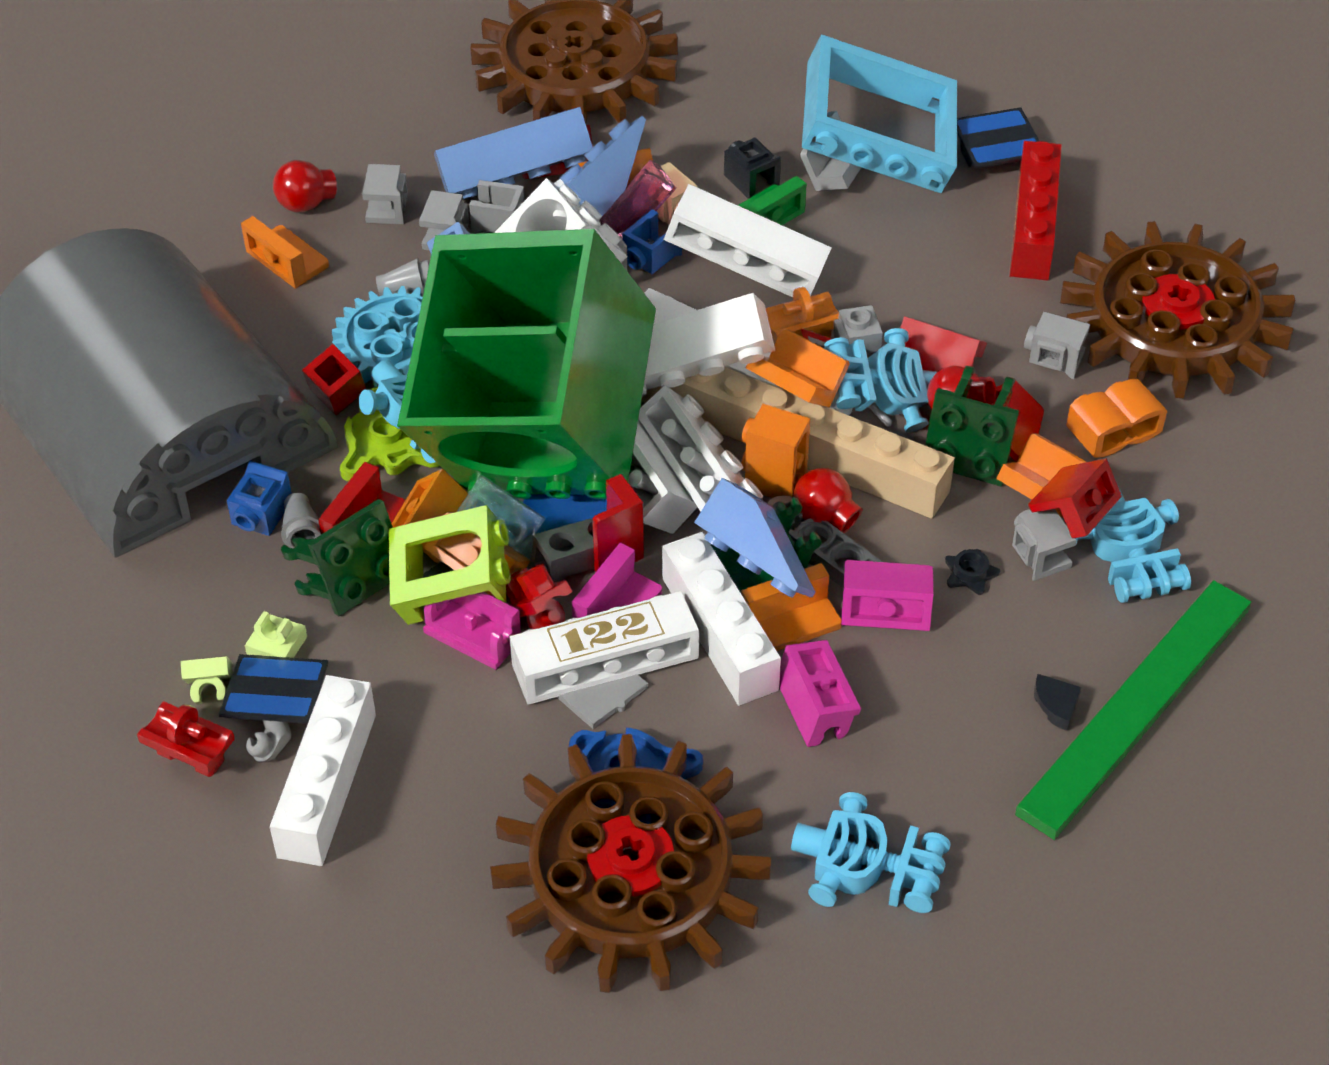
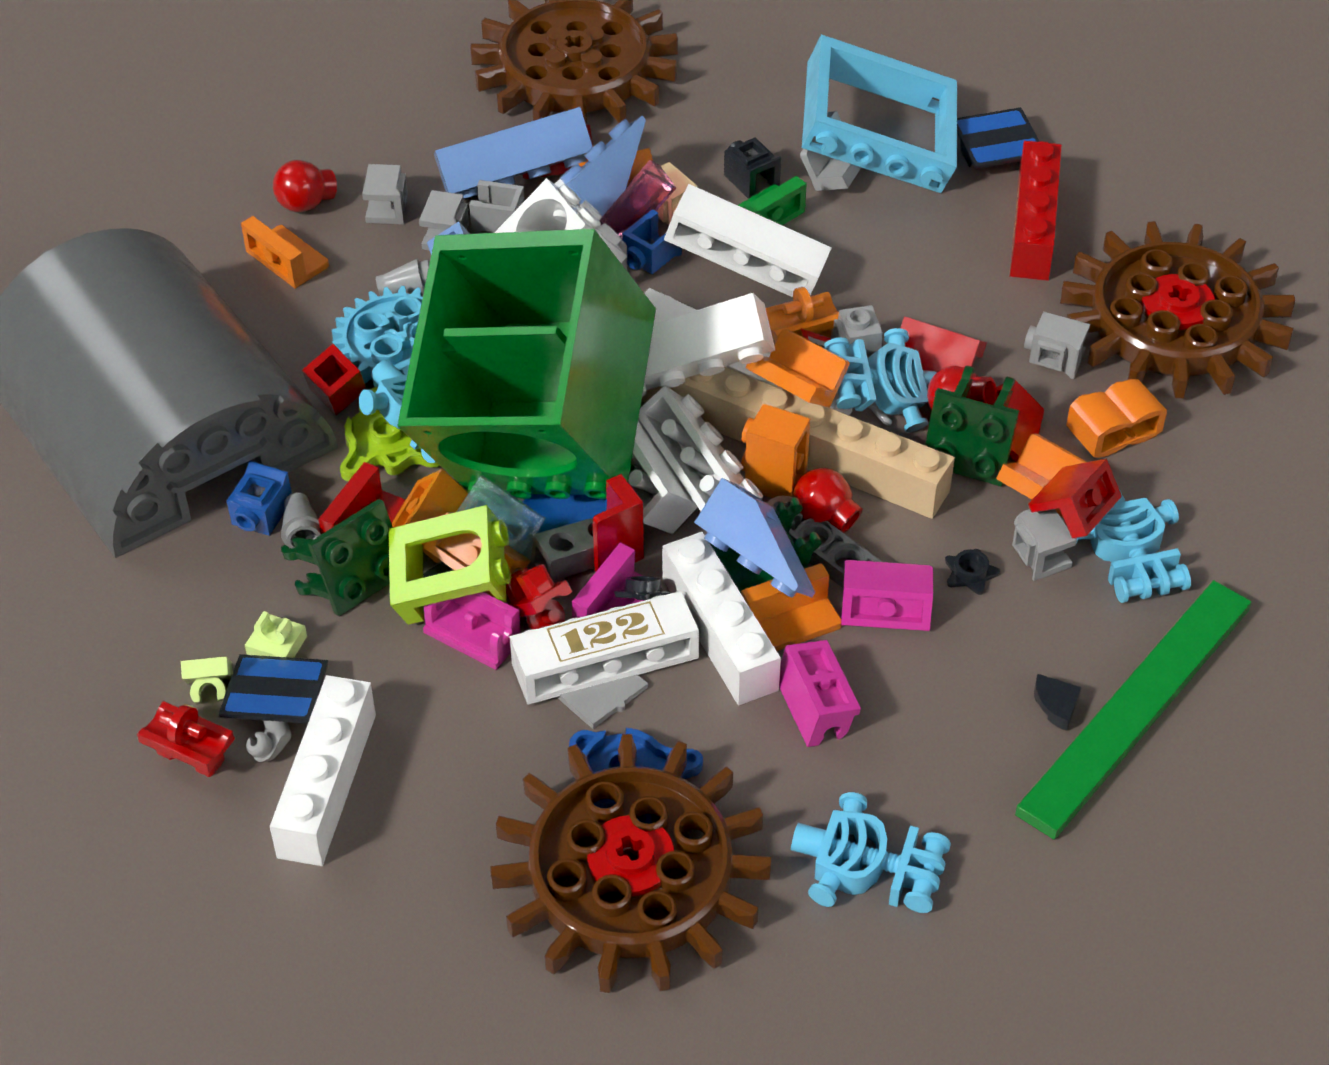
none -> black plate [614,576,672,600]

